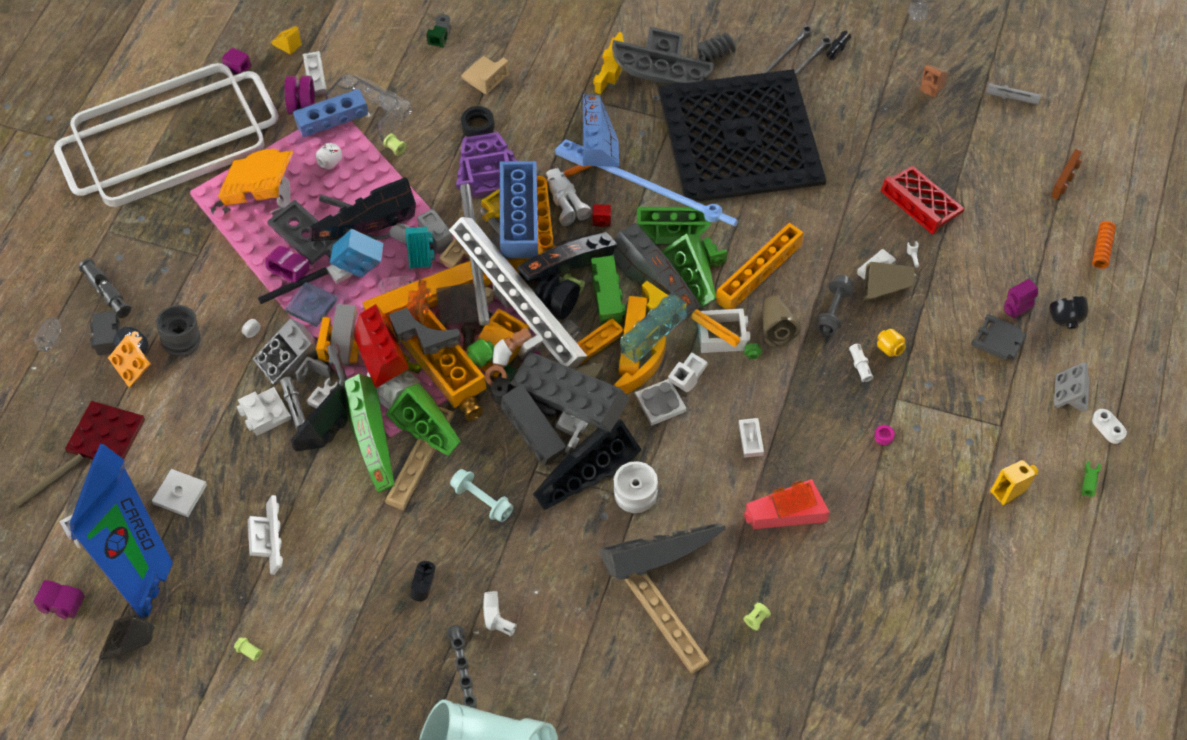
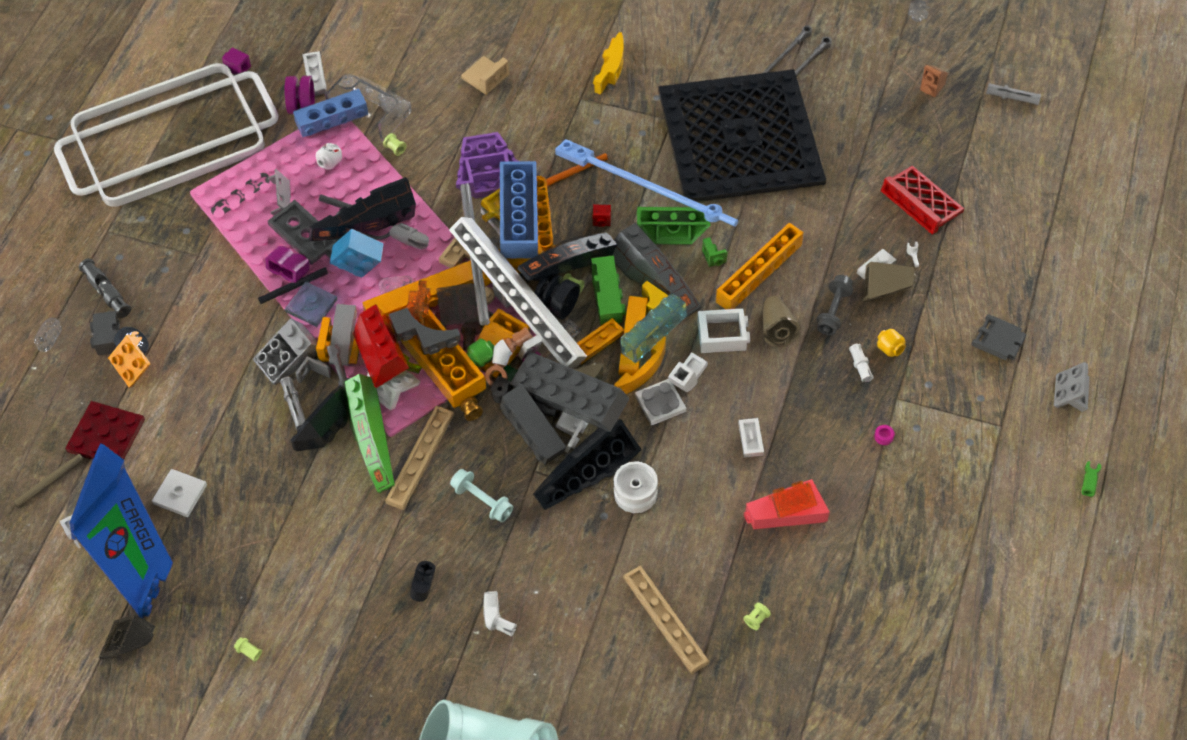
magenta brick [33,580,85,619] -> none
dark grey wheel [156,305,201,356] -> none
light orange piece [218,149,293,206] -> none
white plate [236,387,291,436] -> none
white tile [242,319,261,338] -> none
white bracket [248,495,283,575] -> none
yellow slope [271,26,302,55] -> none
white plate [307,378,338,408] -> none
white plate [326,265,353,284] -> none
bright green wedge [386,384,461,456] -> none
teal brick [405,226,435,269] -> none
light grey brick [417,209,453,254] -> none
dark green leg [426,14,451,48] -> none
dark grey bar [447,625,477,709] -> none
black tyre [461,106,495,137] -> none
white piece [546,168,592,226] -> none
medium blue wedge [583,94,619,167] -> none
dark grey wedge [599,523,726,580] -> none
dark grey plate [612,27,714,85] -> none
bright green wedge [661,234,716,308] -> none
light orange axle [691,309,741,347] -> none
dark grey piece [697,33,736,62] -> none
bright green plate [744,343,762,359] -> none
black pin [826,31,851,60] -> none
yellow torso [990,460,1038,506] -> none
magenta brick [1004,278,1038,319] -> none
black cylinder [1049,296,1089,329] -> none
dark orange plate [1051,149,1082,200] -> none
orange piece [1092,221,1116,269] -> none
white plate [1092,409,1127,444] -> none

